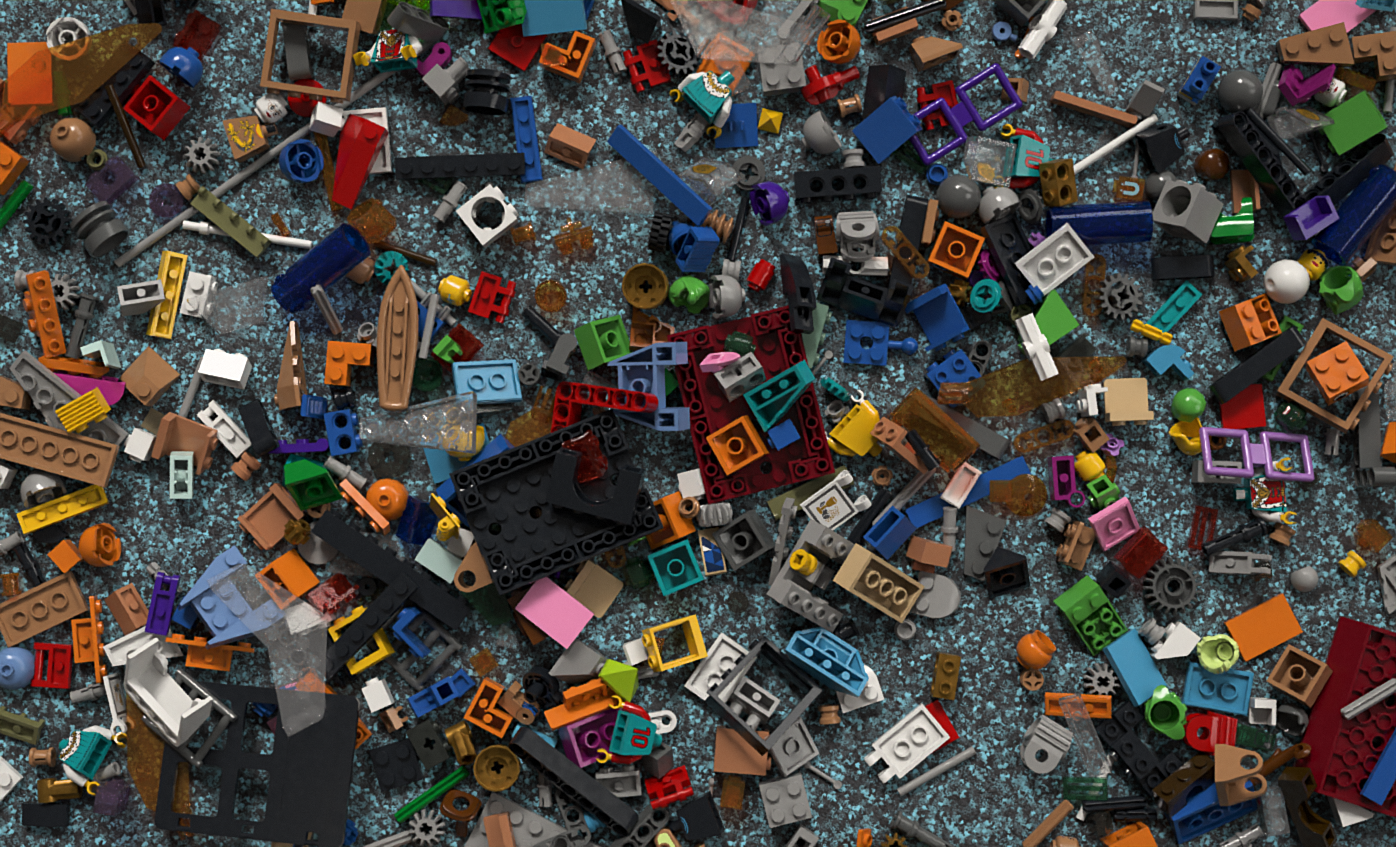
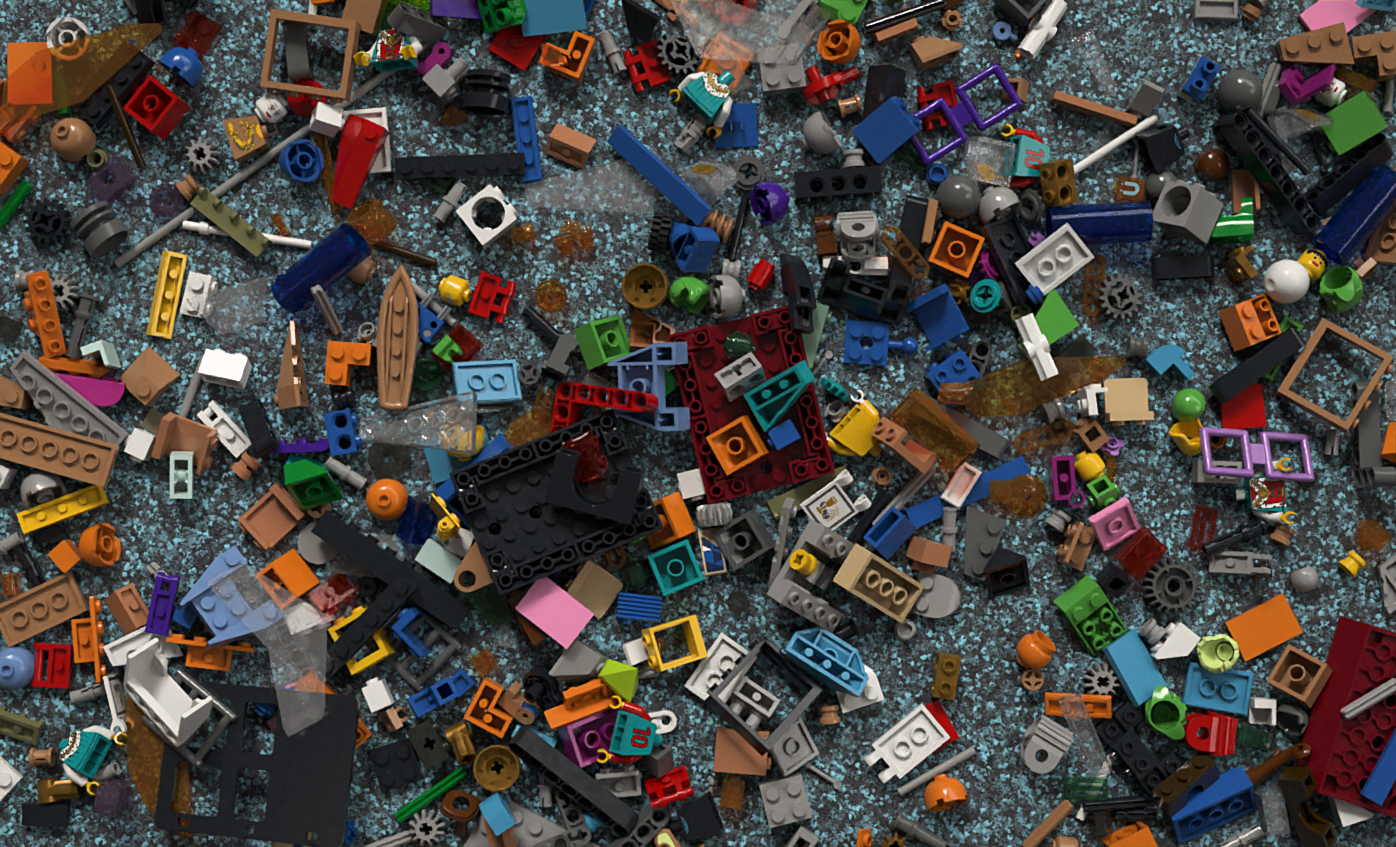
yellow brick [55,387,111,434] -> none
light grey slope [117,279,165,317] -> none
pearl gold gear [284,519,311,545] -> none
blue slope [300,394,327,419] -> none
orange plate [339,479,391,536] -> none
teal gear [374,251,409,285] -> none
light grey piece [419,294,440,359] -> none
medium nougat plate [678,497,700,519] -> none
bright pink plate [699,352,741,373] -> none
yellow slope [757,108,783,134] -> none
black axle [905,429,940,471] -> none
yellow axle [1130,319,1173,345] -> none
teal plate [1144,280,1202,342] -> none
medium nougat hose [1215,744,1267,806] -> none
clear green head [1274,401,1308,433] -> none
dark purple panel [1283,195,1339,240] -> none
orange brick [1306,341,1370,406] -> none
none -> dark azure brick [479,791,517,836]
none -> blue brick [616,592,663,627]
none -> orange cylinder [924,774,969,812]

